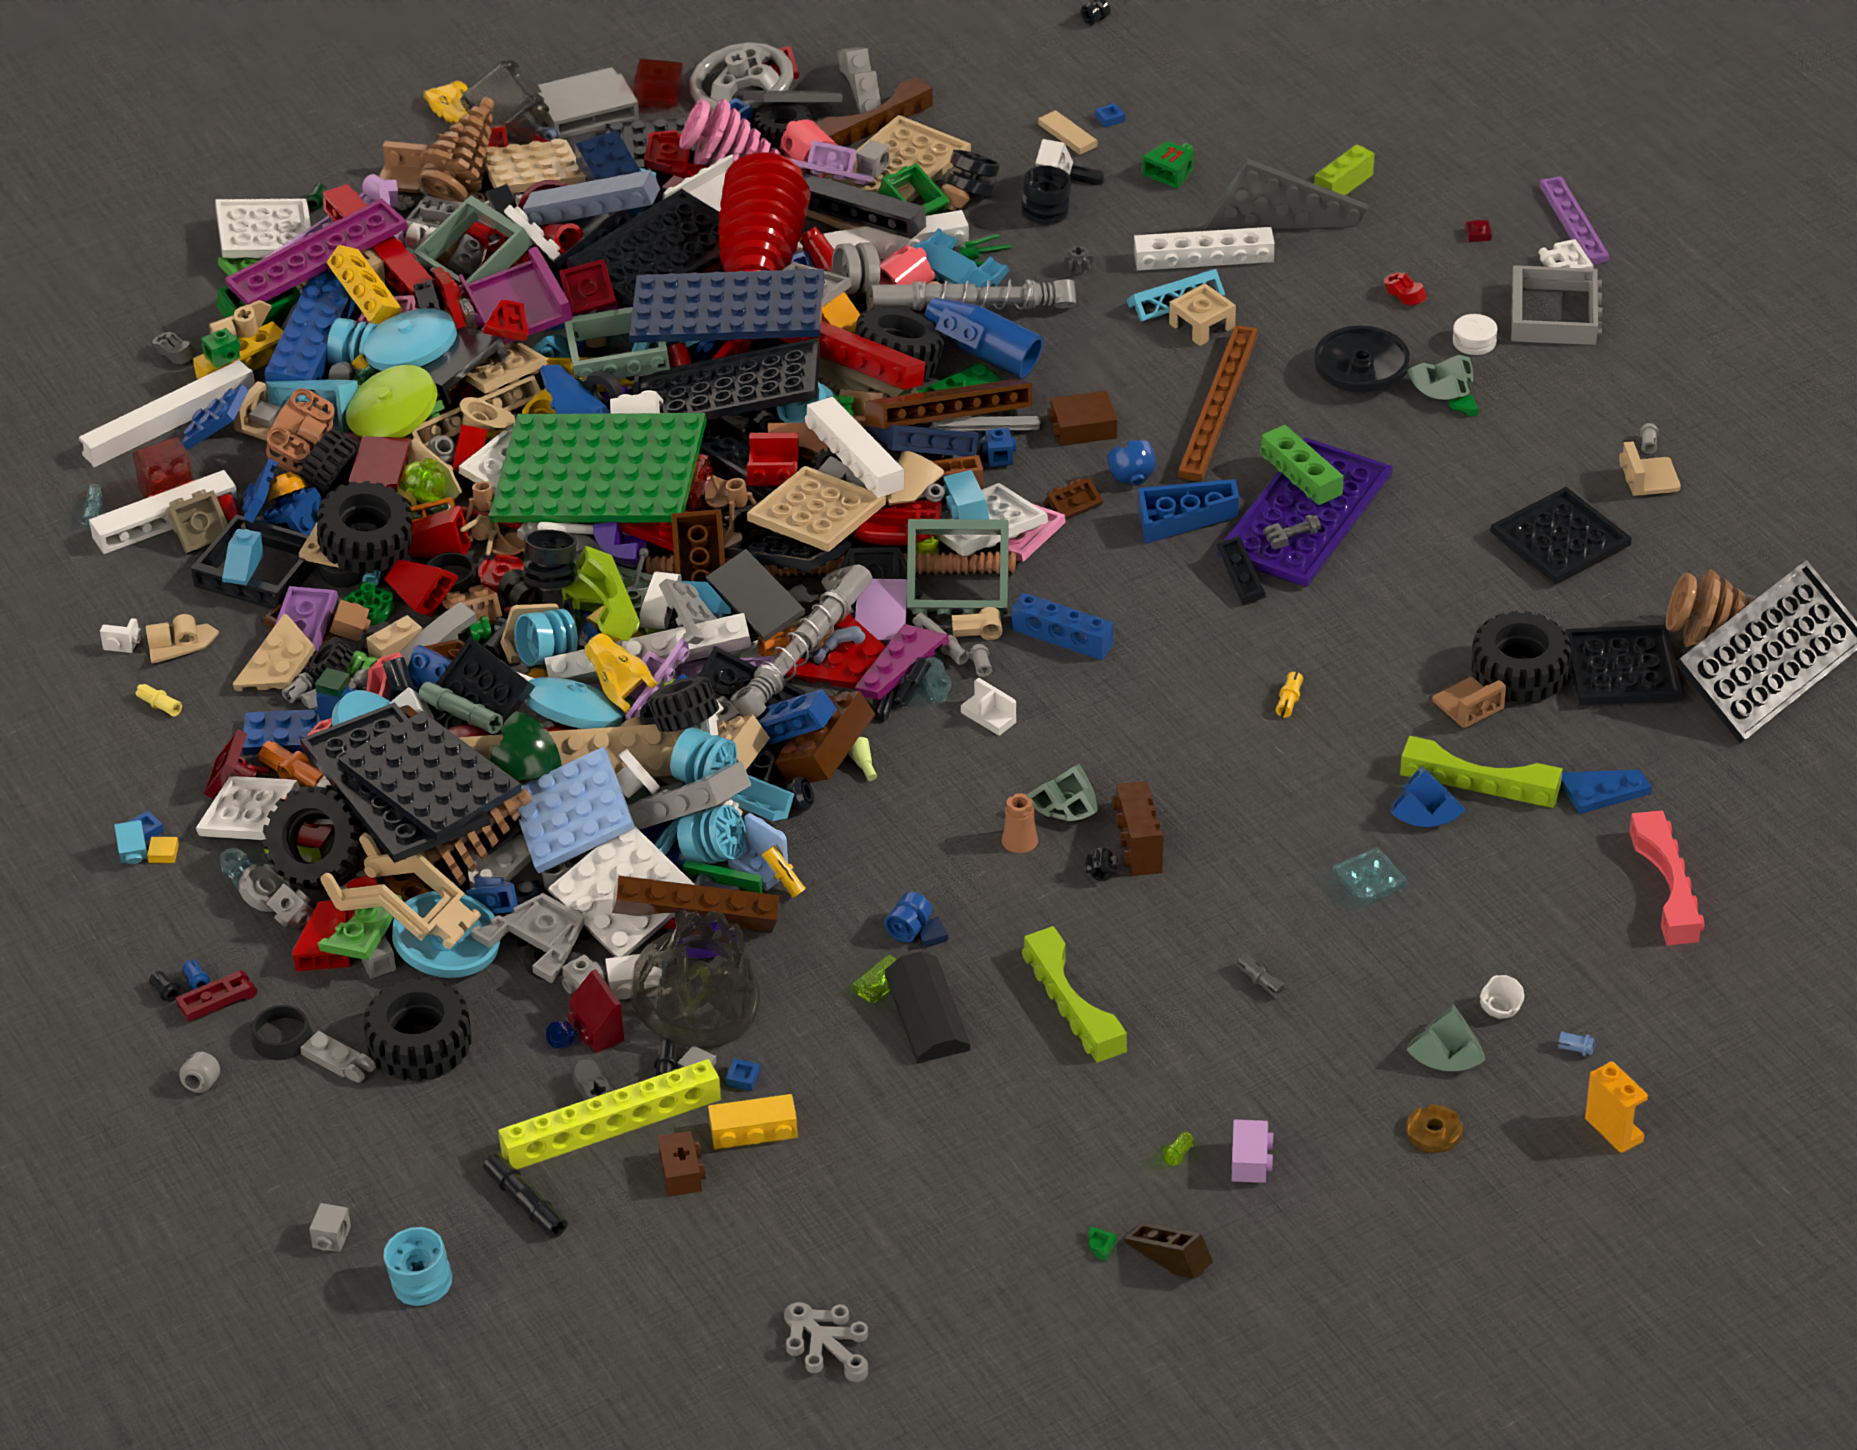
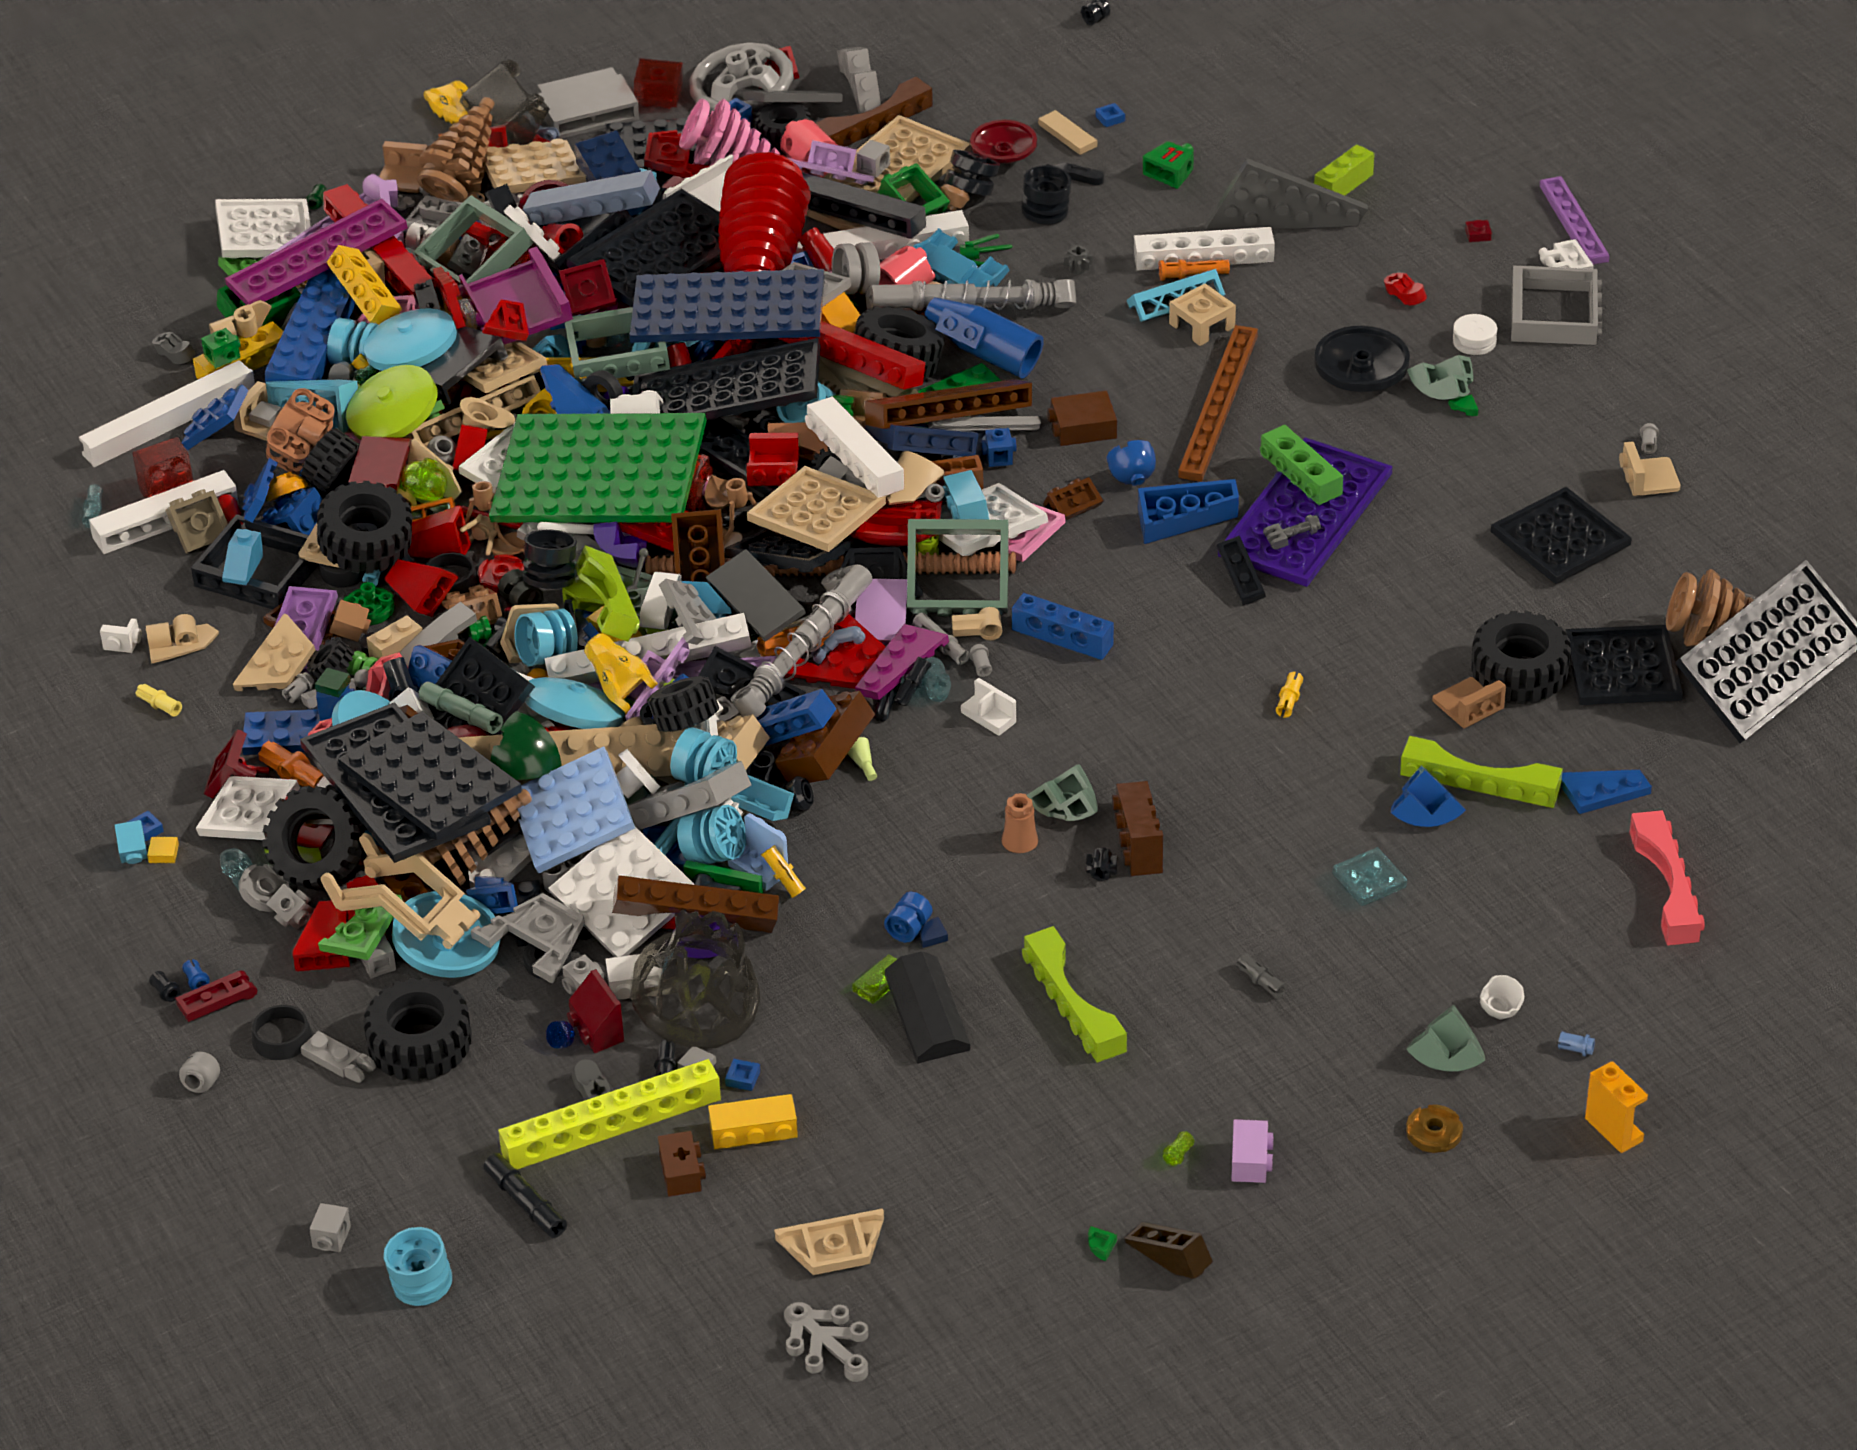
white brick [1035,139,1073,174] -> none
none -> tan wing [774,1209,884,1275]
none -> dark red dish [970,120,1037,164]
none -> orange pin [1159,259,1230,281]

